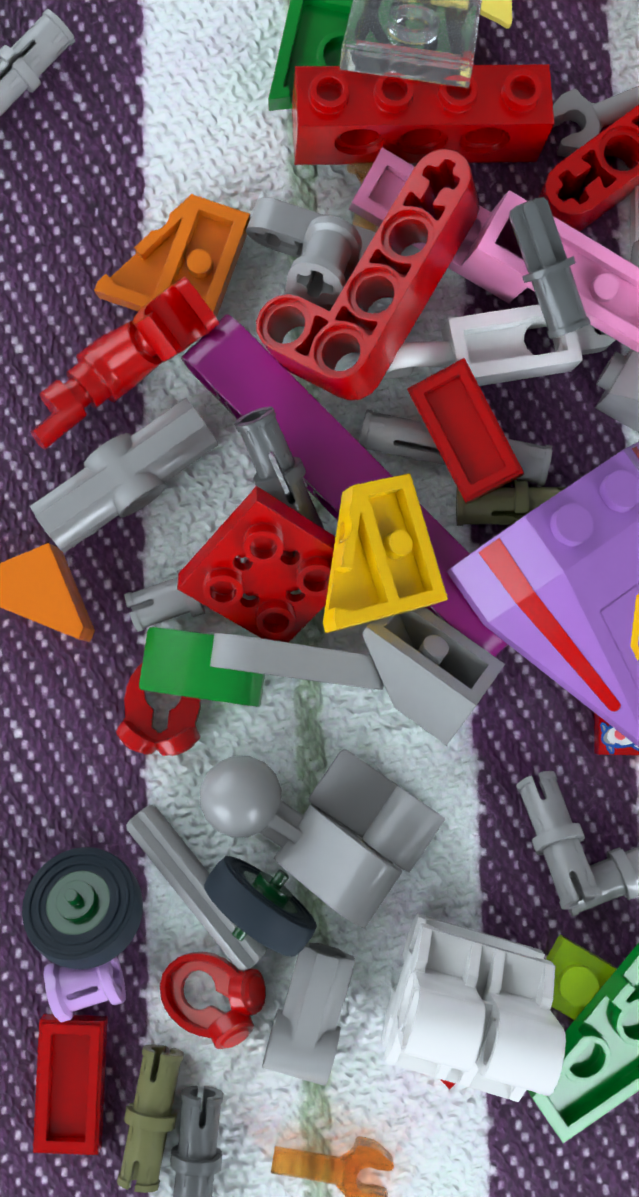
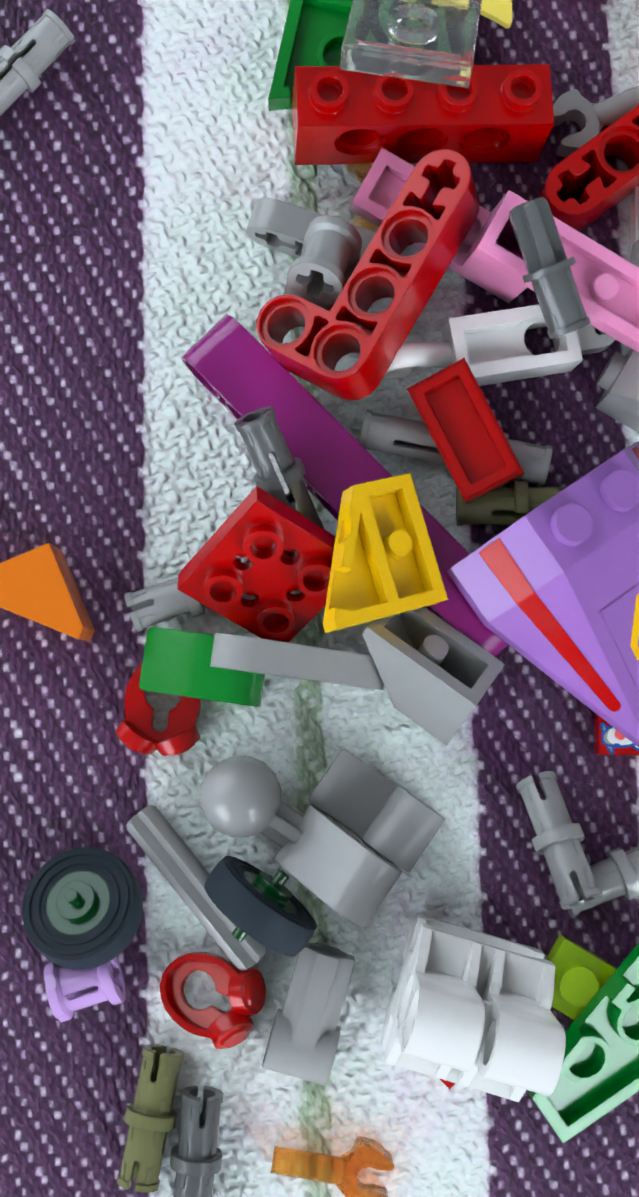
red piece [30,276,220,450] -> none
light grey piece [30,398,218,553] -> none
red tile [33,1014,108,1155] -> none
orange wing [94,194,250,318] -> none

